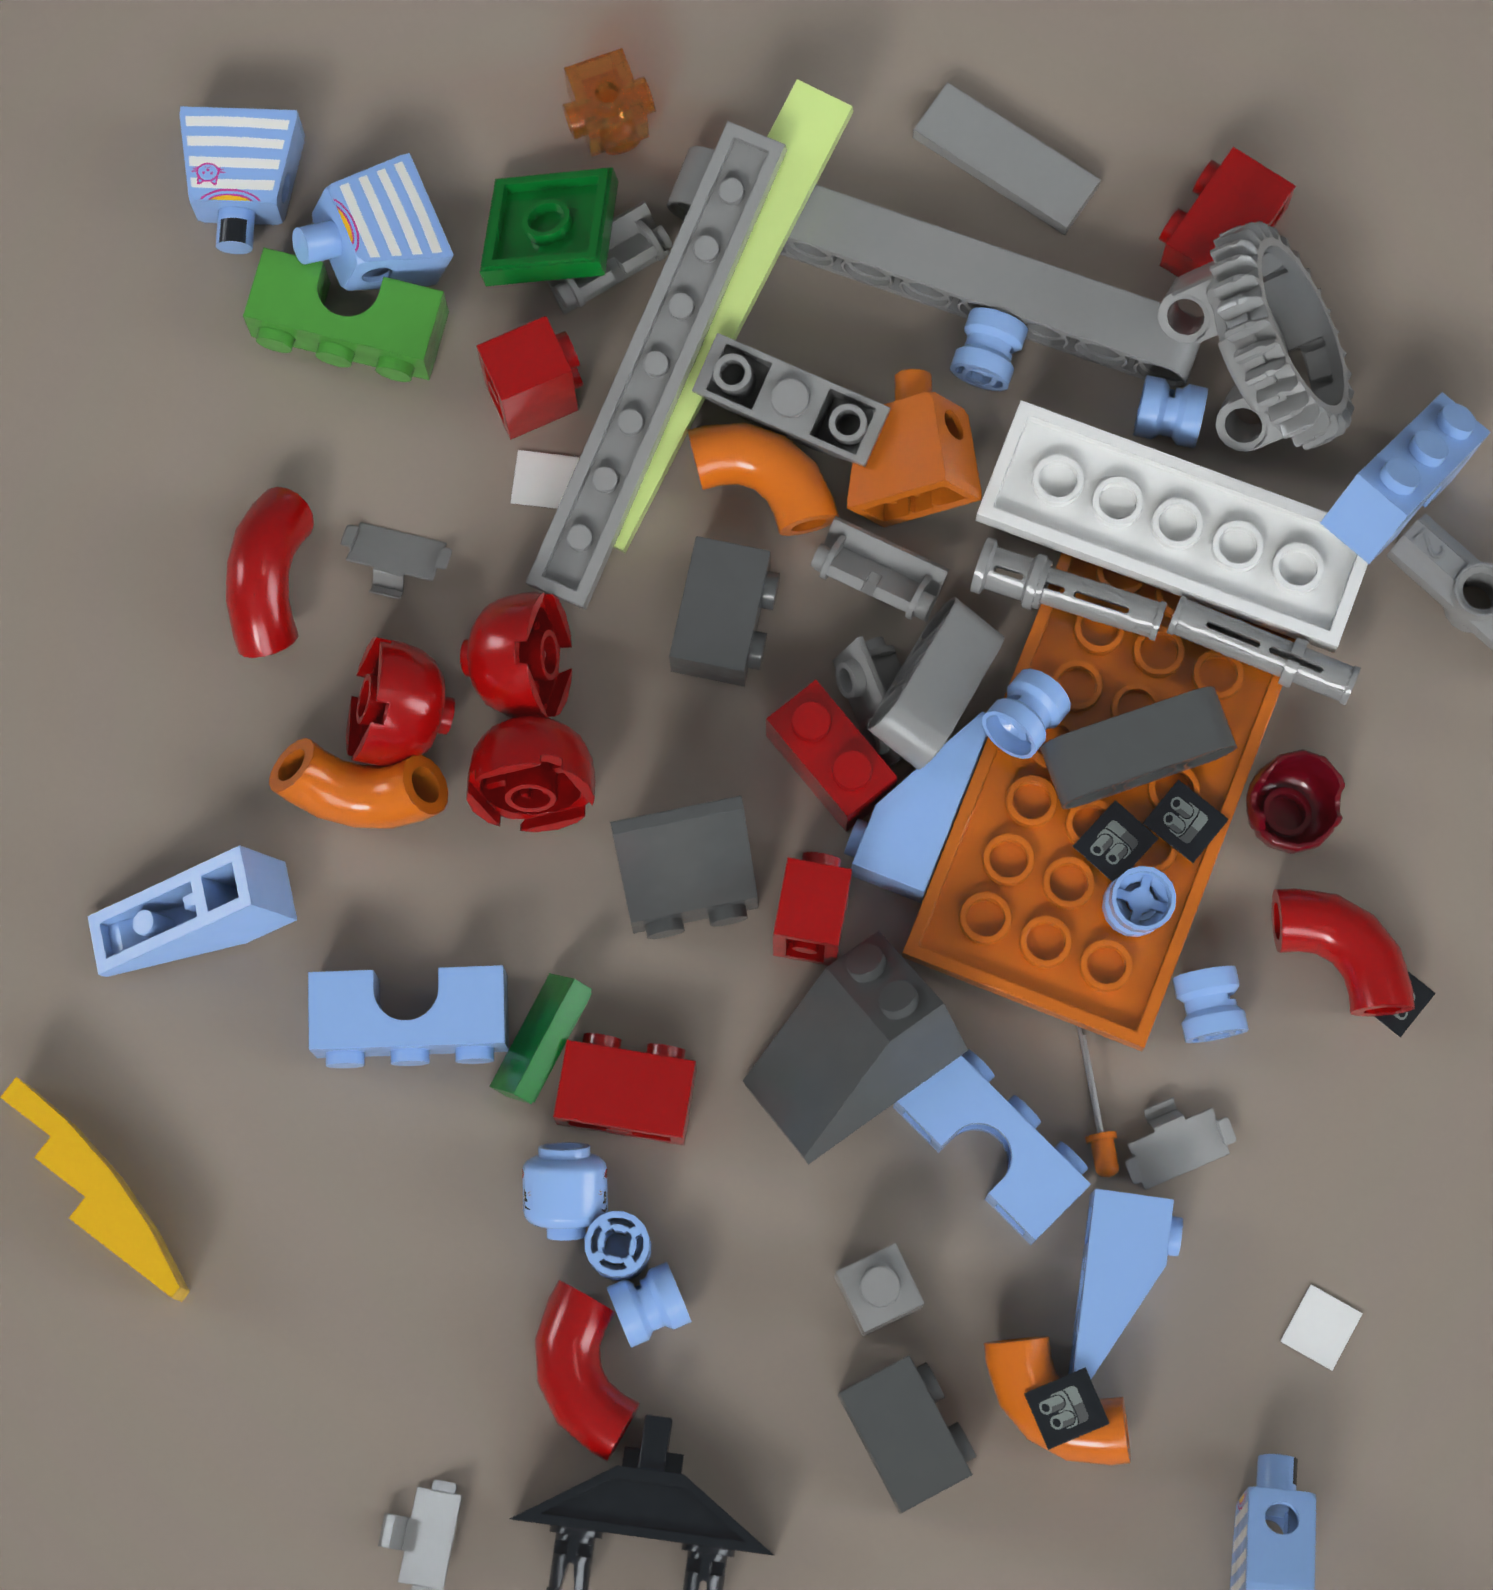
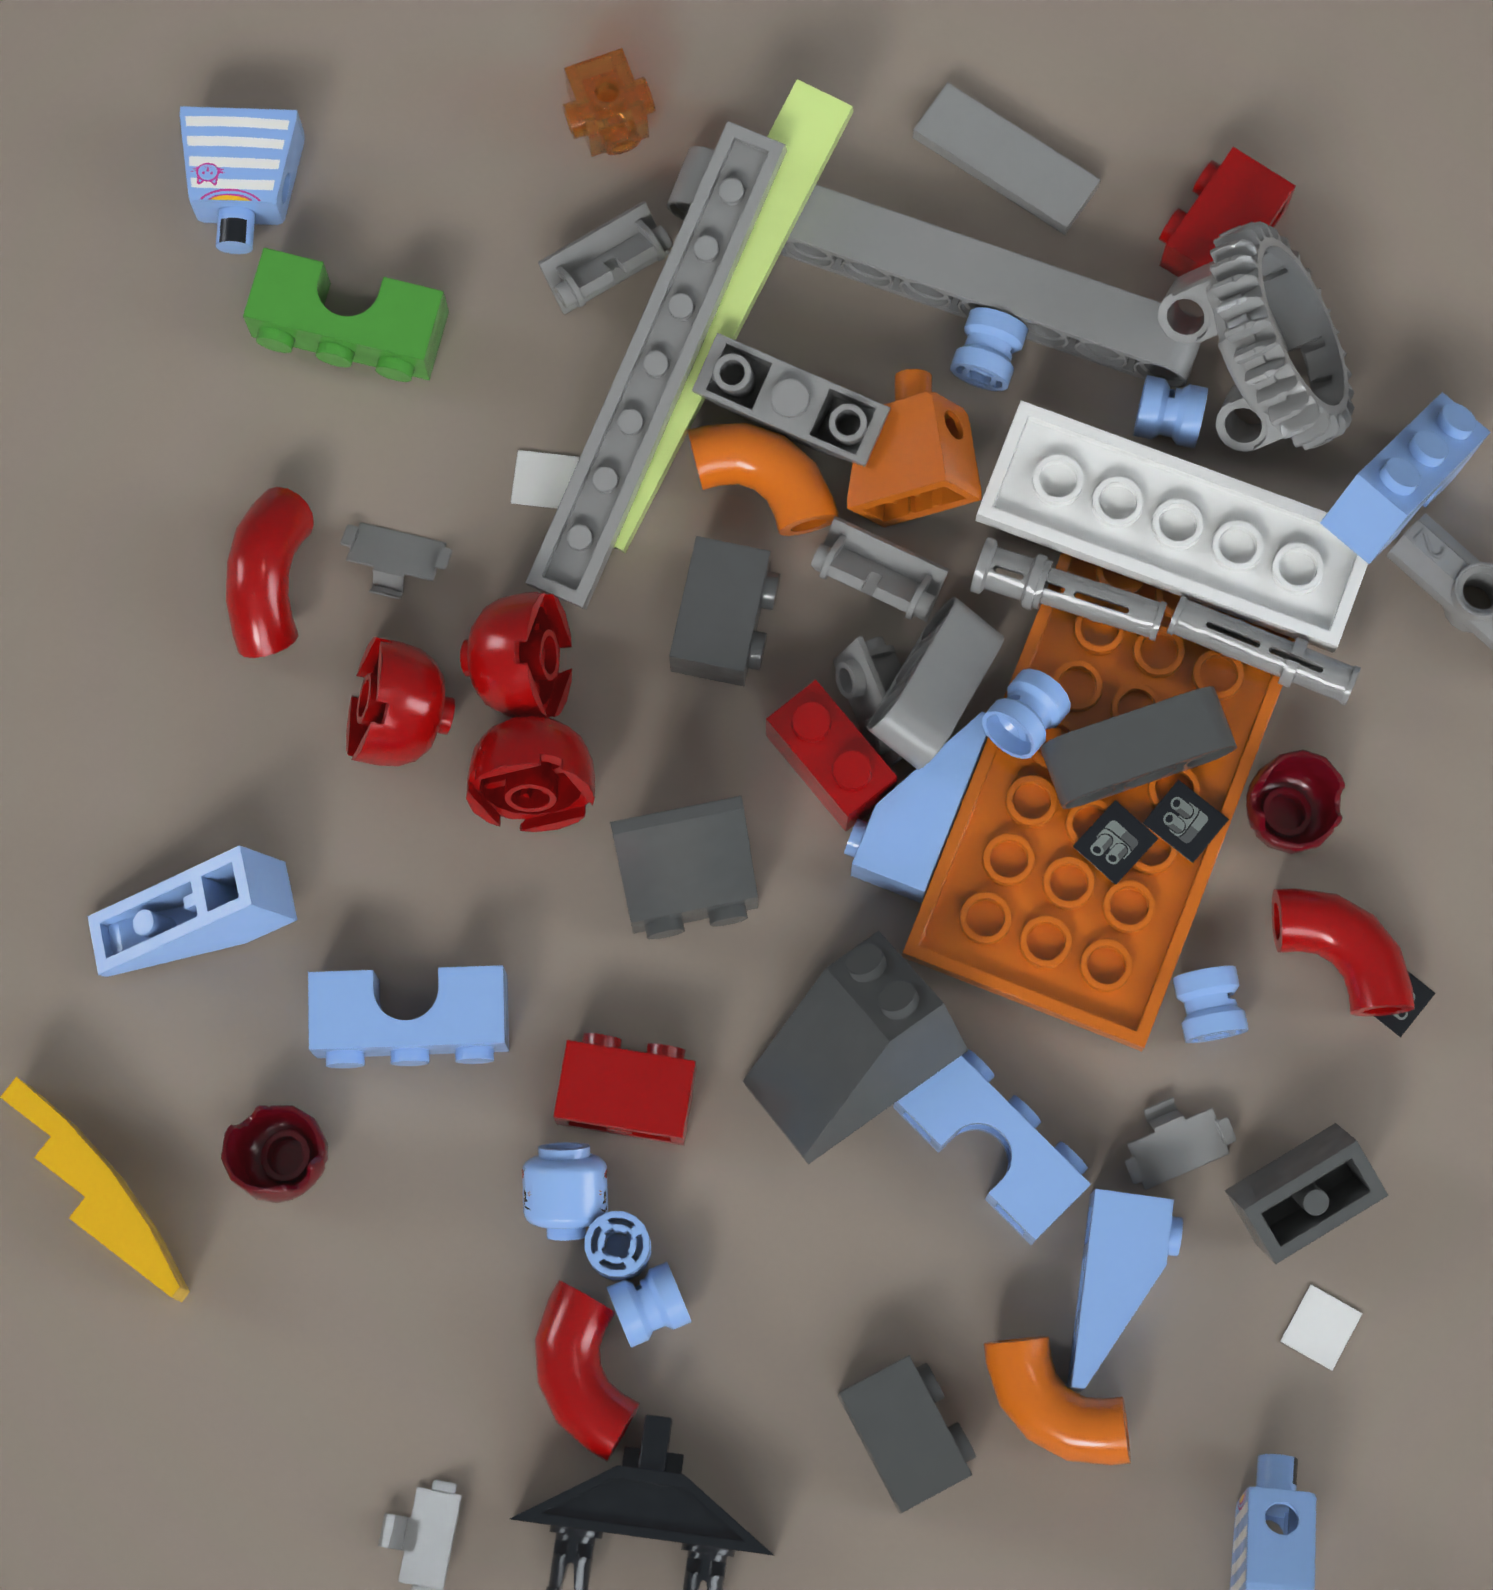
orange cylinder [269,738,448,829] -> none
light blue torso [292,153,454,291] -> none
red brick [476,316,583,440] -> none
green tile [480,167,618,286] -> none
green tile [489,973,592,1104] -> none
red brick [773,851,852,966] -> none
light grey brick [834,1243,925,1337] -> none
black sticker [1024,1367,1110,1450] -> none
orange piece [1077,1026,1119,1178] -> none
light blue wheel [1102,866,1176,937] -> none
none -> dark red hair [221,1105,328,1203]
none -> dark grey brick [1225,1123,1389,1264]

